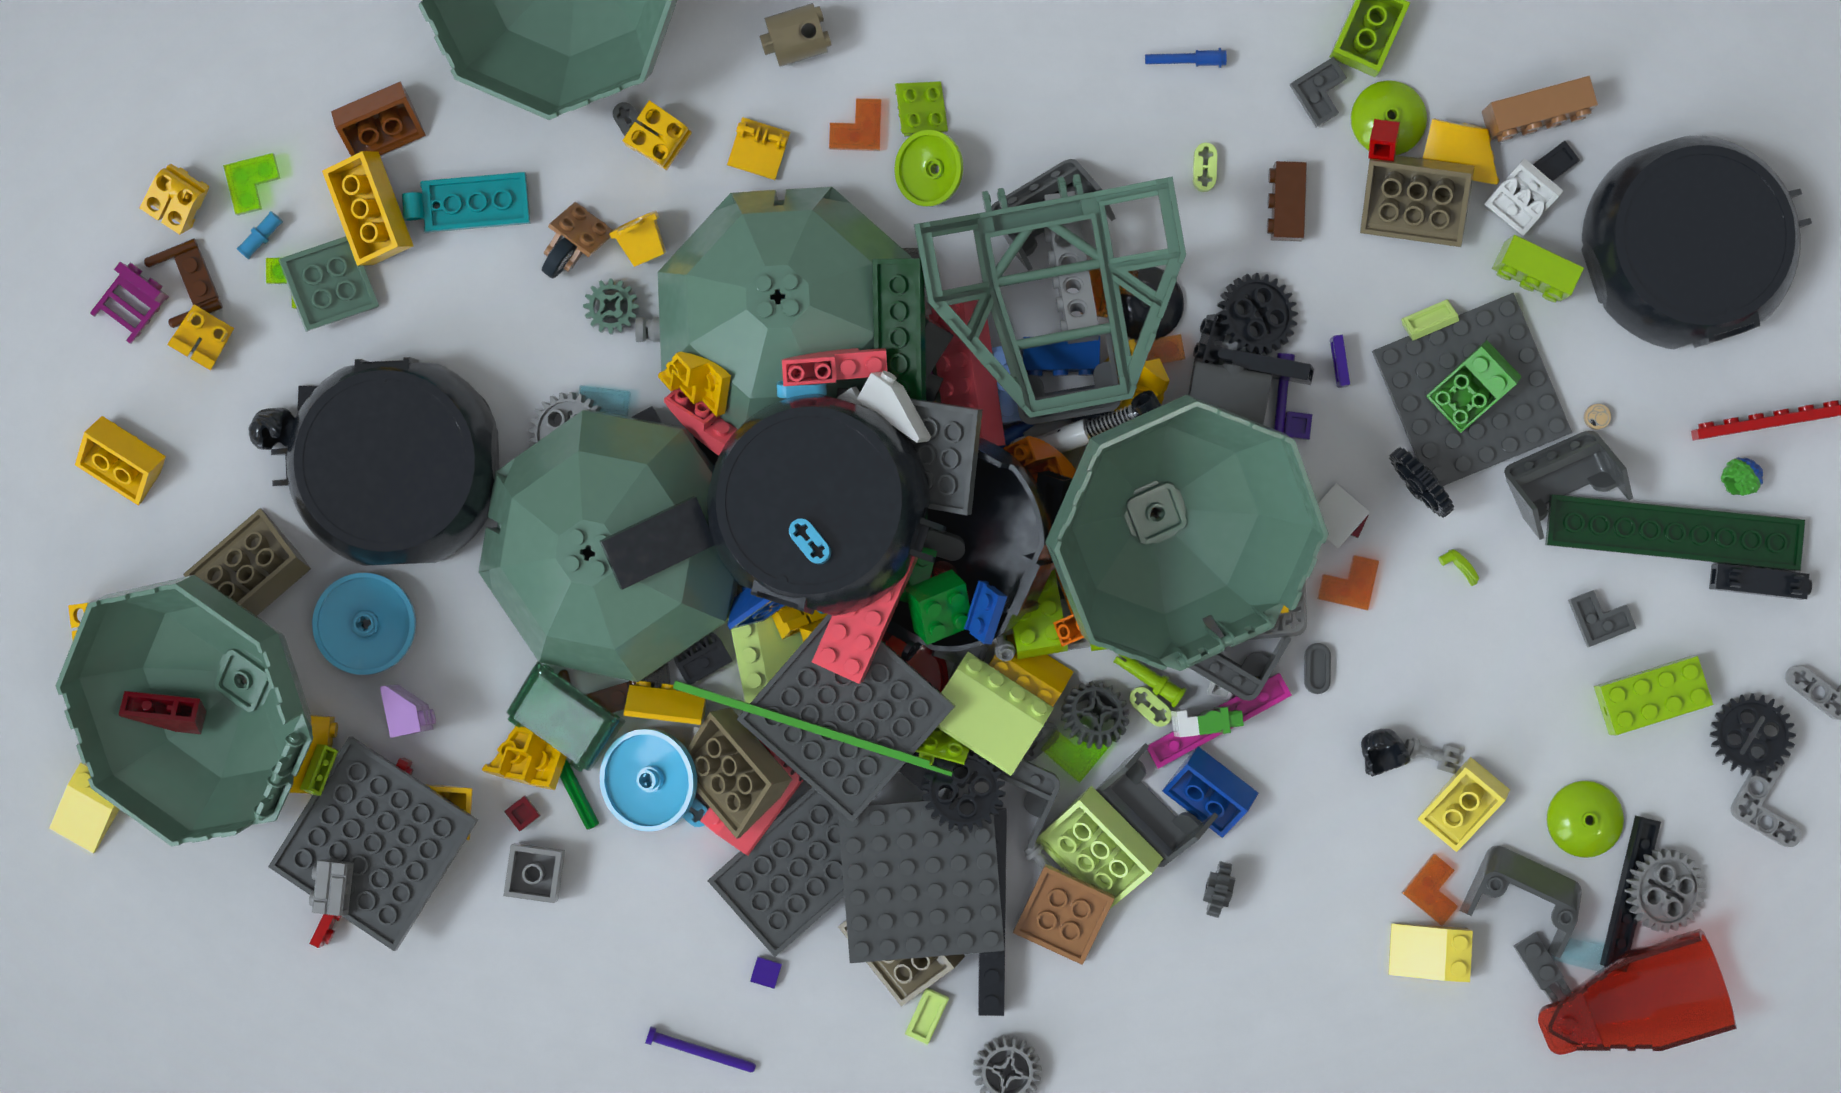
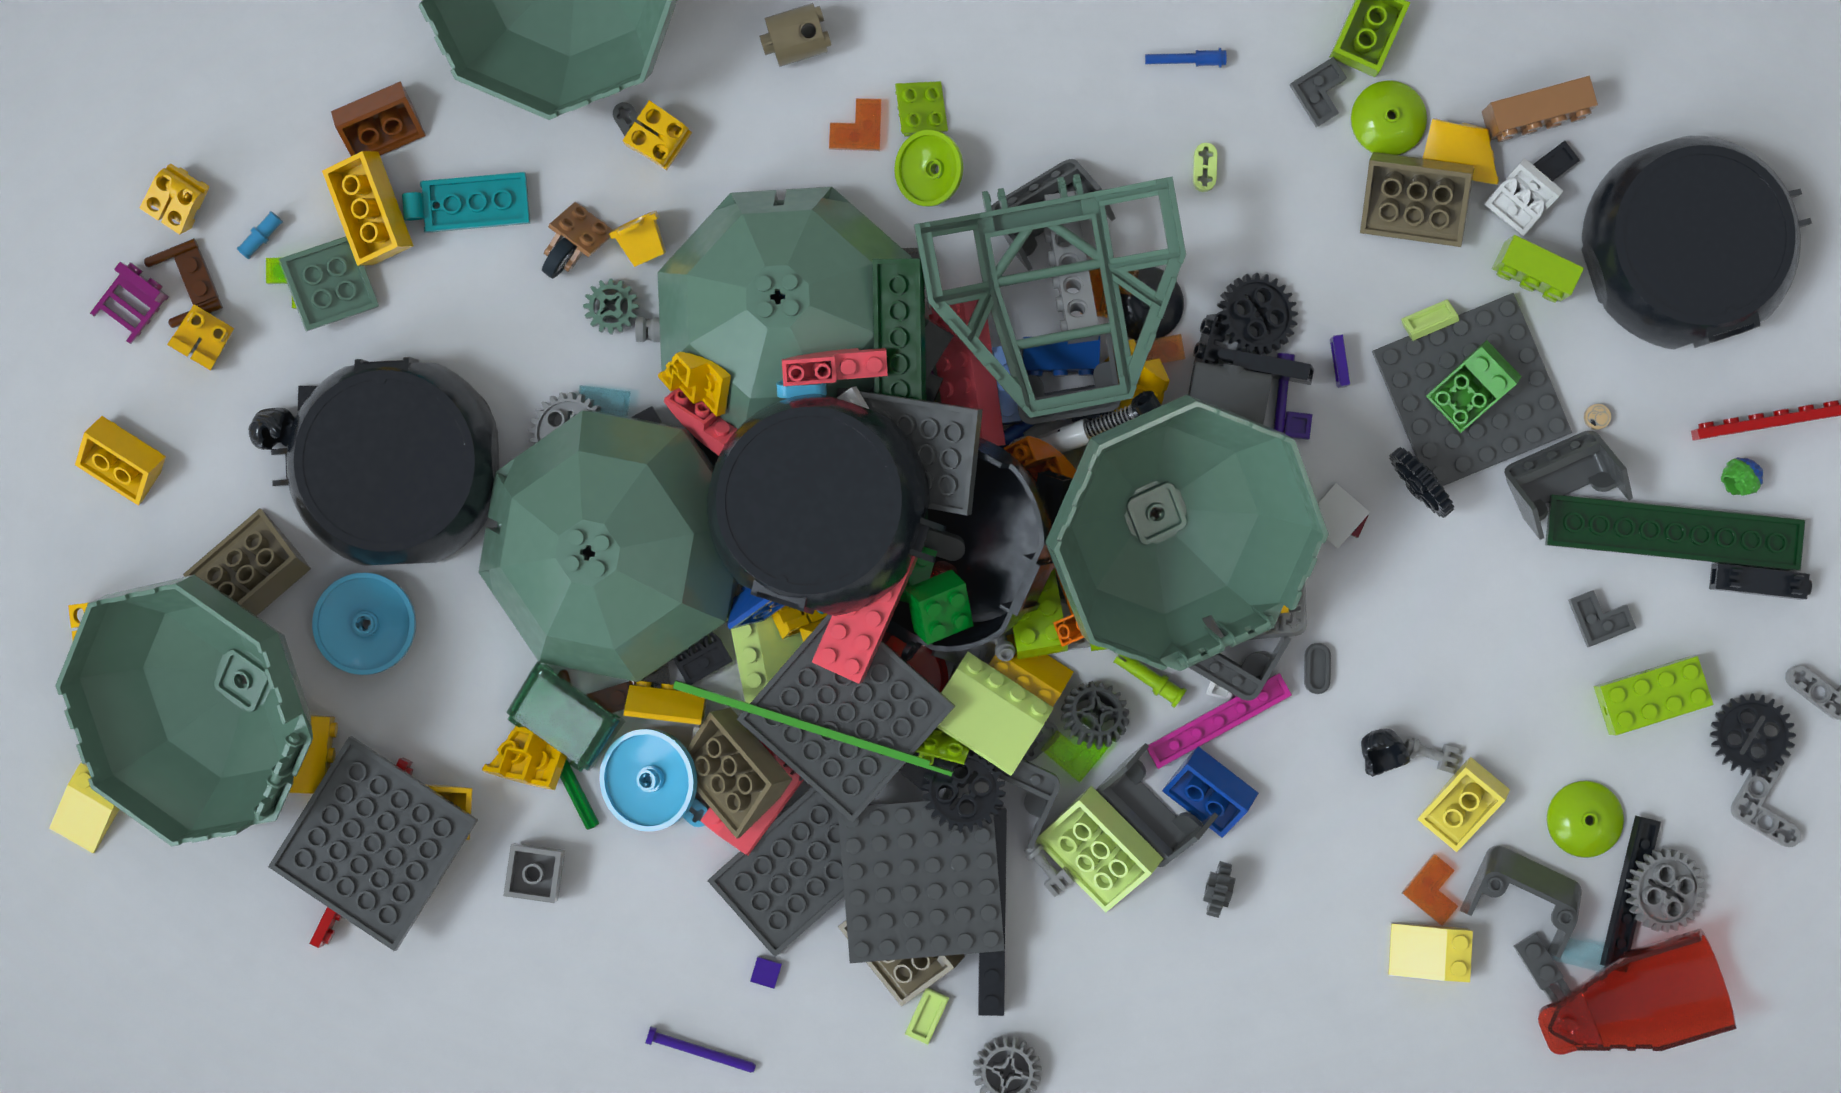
dark red slope [119,691,207,734] -> none
clear neon green plate [223,153,281,216] -> none
lime piece [300,744,338,796] -> none
light grey brick [309,859,354,916] -> none
lavender slope [380,685,436,738] -> none
dark red plate [504,795,541,832] -> none
black tile [600,496,714,590] -> none
yellow hinge [727,117,790,180] -> none
medium azure beam [789,518,831,564] -> none
white slope [856,371,931,443] -> none
blue plate [964,580,1007,645] -> none
medium nougat plate [1013,864,1115,965] -> none
yellowish green beam [1129,687,1172,727] -> none
bright green hips [1171,707,1244,737] -> none
reddish brown brick [1267,161,1307,242] -> none
clear orange plate [1317,555,1379,611] -> none
red brick [1368,119,1400,162] -> none
lime piece [1438,549,1479,586] -> none

